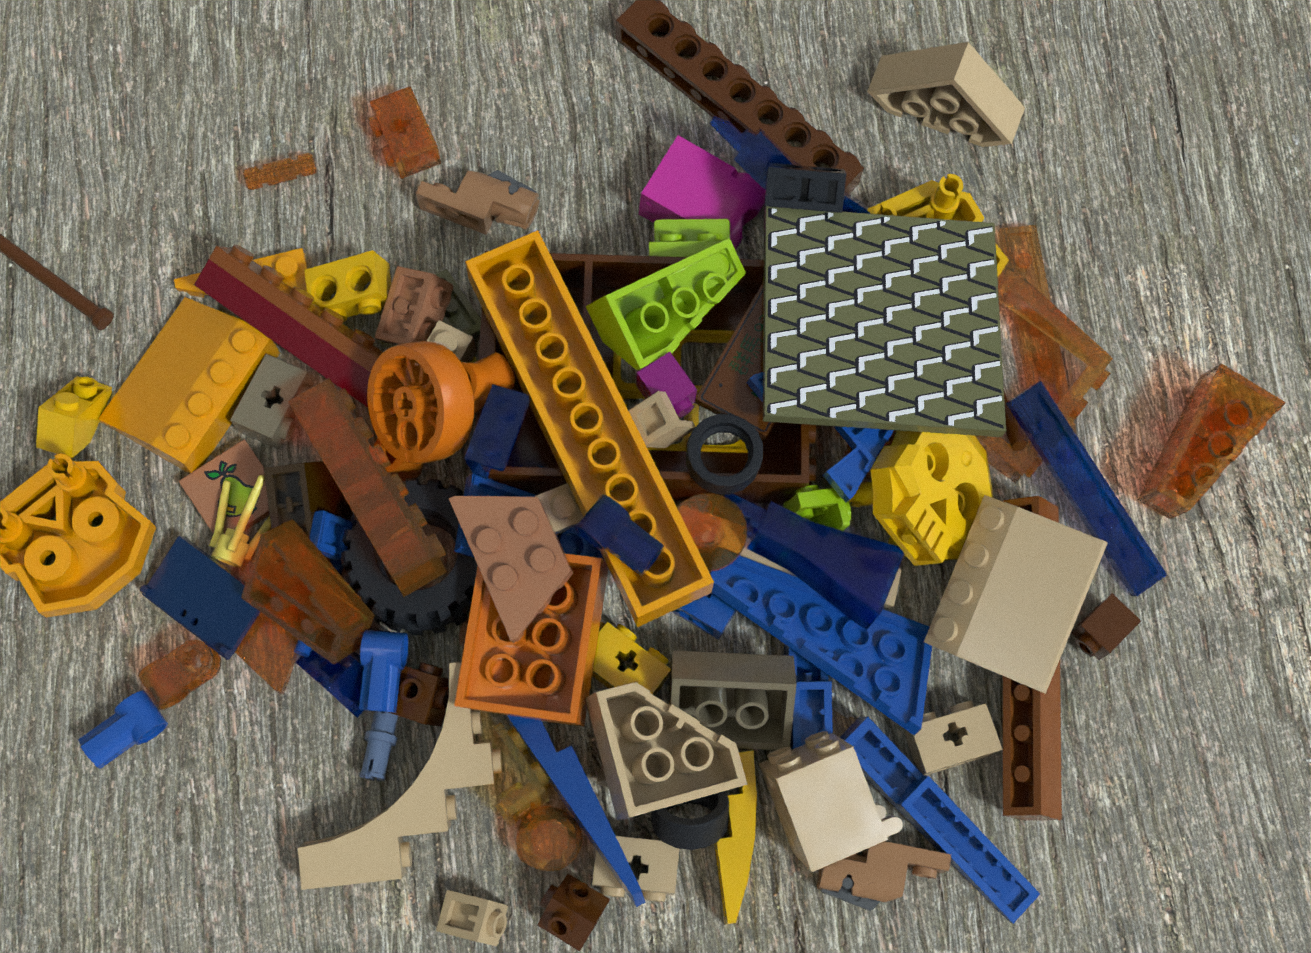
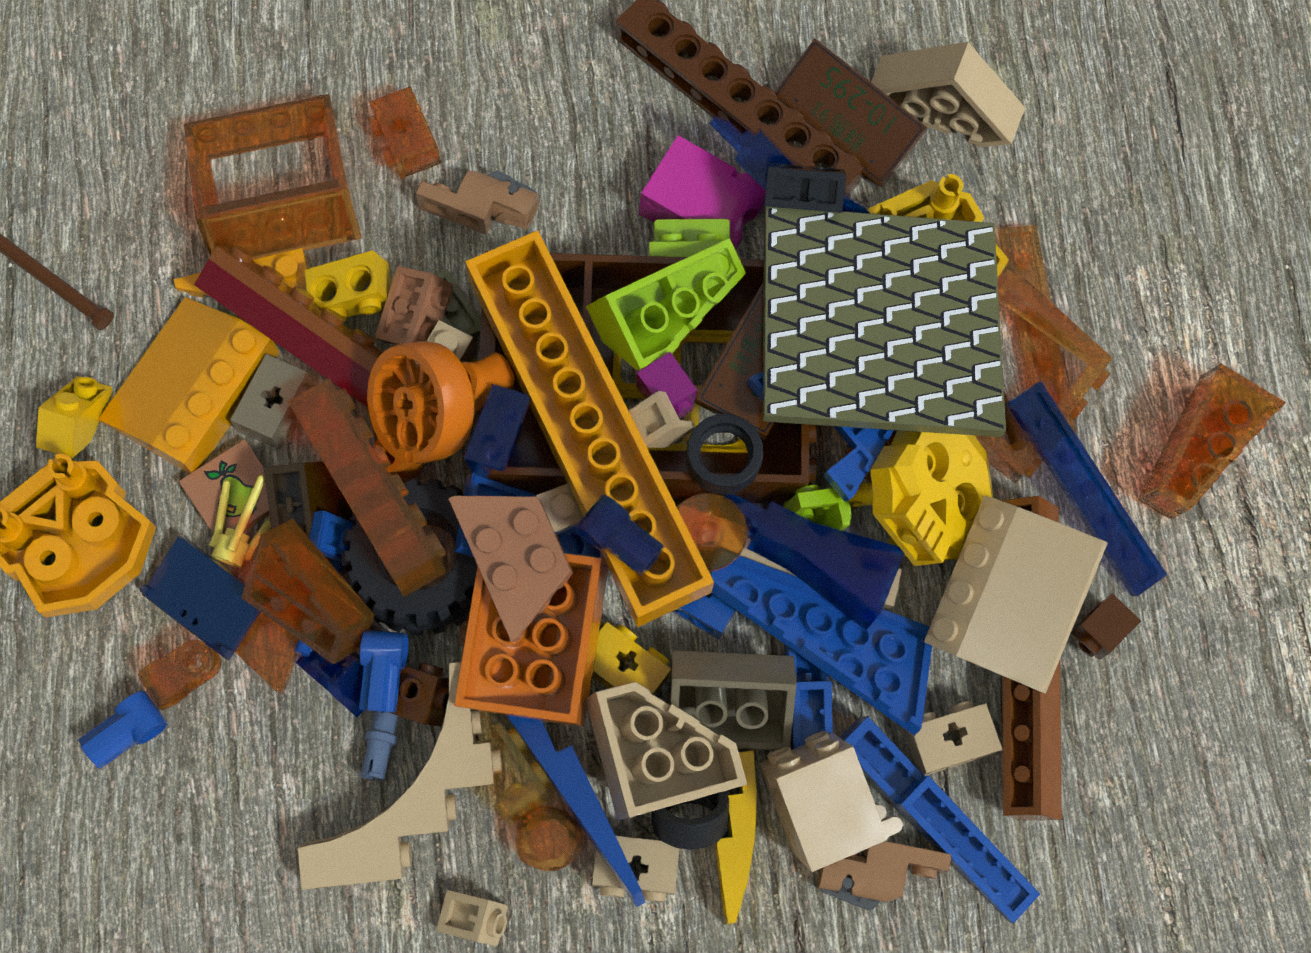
clear orange axle [243,153,316,190] -> none
reddish brown brick [537,874,610,951] -> none
none -> clear orange windscreen [184,94,362,260]
none -> reddish brown tile [775,38,928,187]

